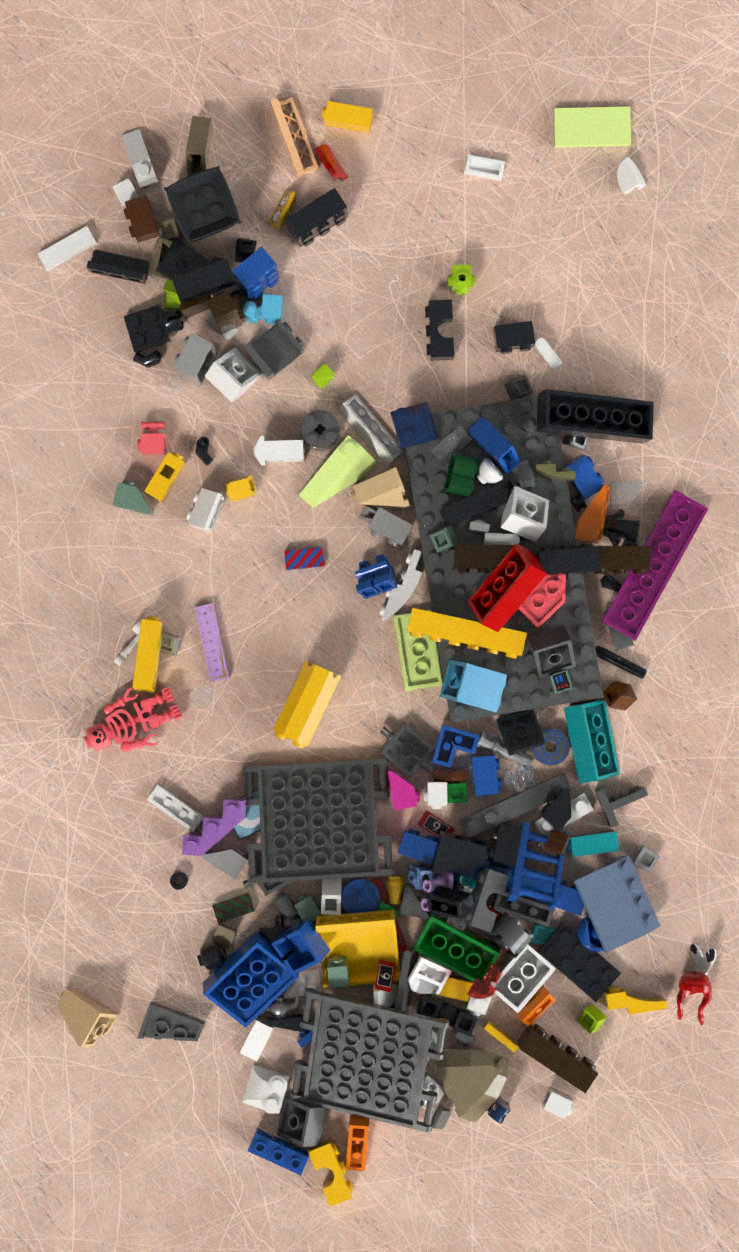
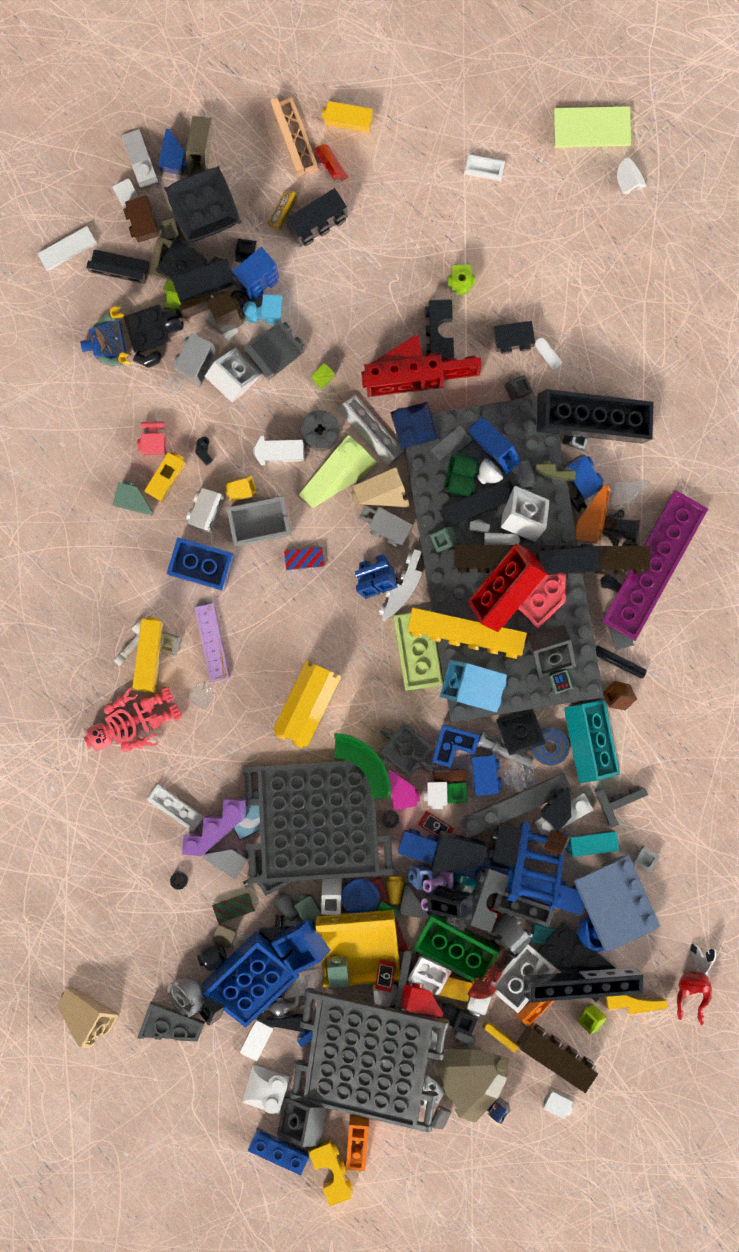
none -> torso [80,306,131,367]
none -> blue slope [158,129,187,176]
none -> blue brick [167,537,235,592]
none -> light grey cylinder [167,977,205,1017]
none -> black slope [198,996,226,1026]
none -> light grey piece [226,496,292,548]
none -> green panel [334,733,391,799]
none -> red wedge [361,335,482,397]
none -> black bush [382,810,399,828]
none -> red slope [399,982,443,1017]
none -> black brick [524,967,644,1003]

